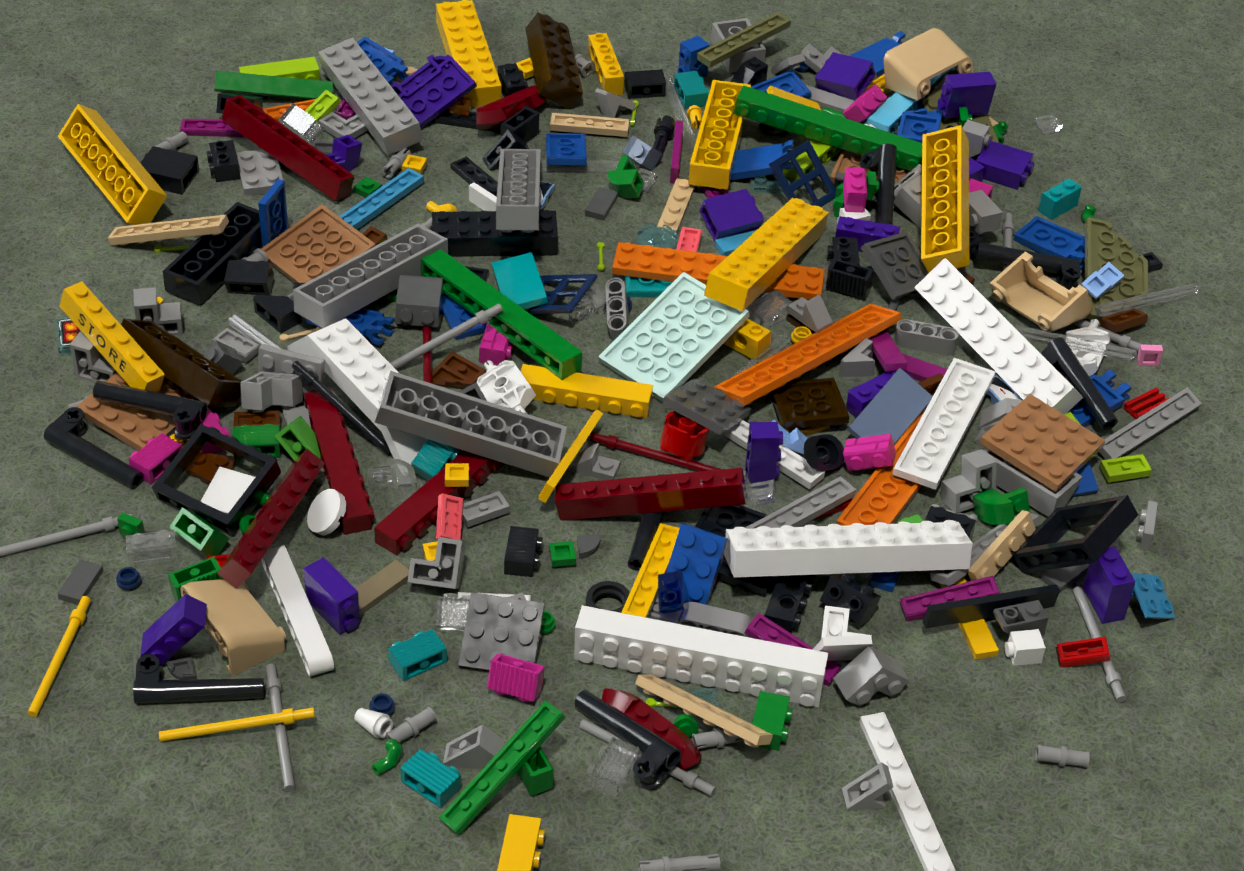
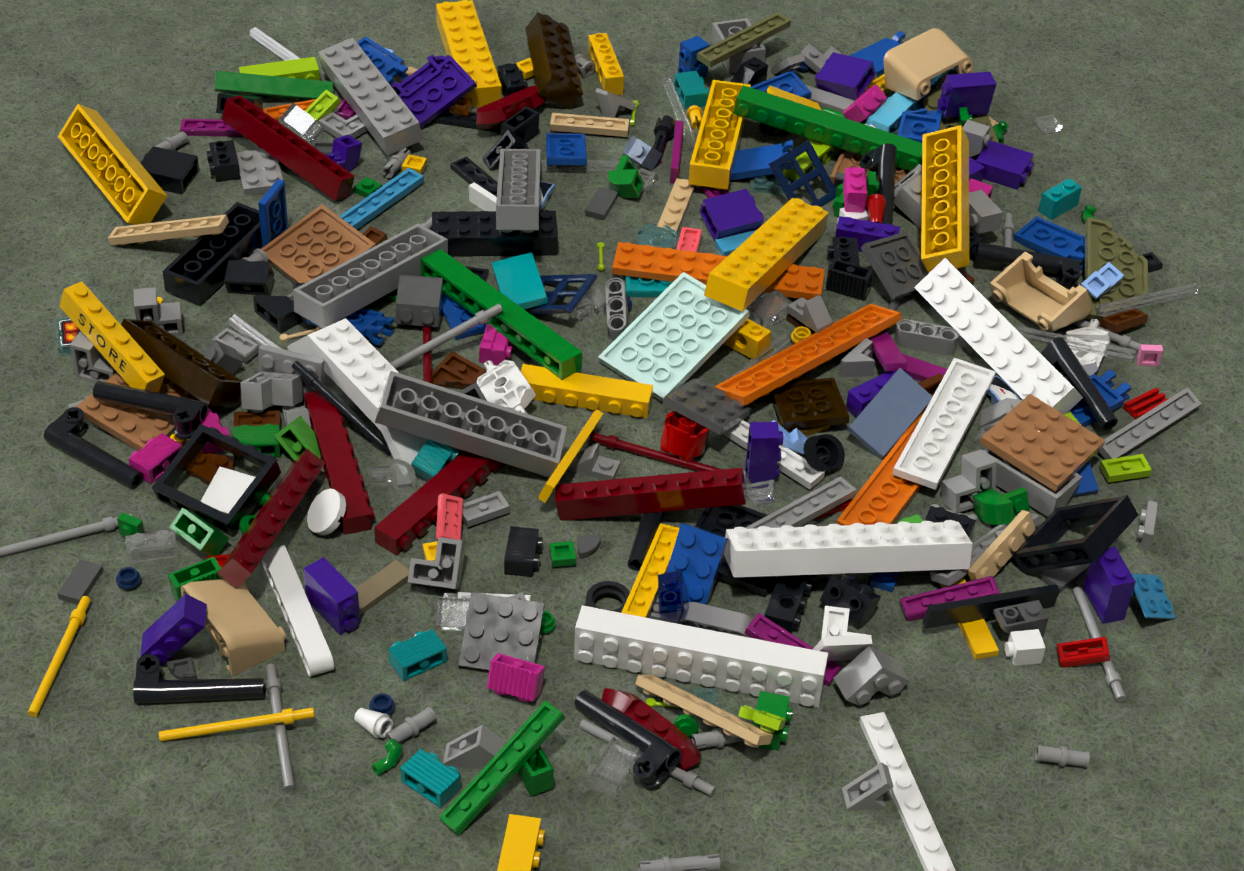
lime hinge [154,245,189,253] -> none
yellow arm [426,201,457,213] -> none
yellow plate [445,463,469,487] -> none
black brick [624,69,666,99] -> none
dark pink brick [843,434,896,471] -> none
none -> axle [250,27,300,61]
none -> lime plate [738,705,786,733]
none -> red cone [866,194,886,224]

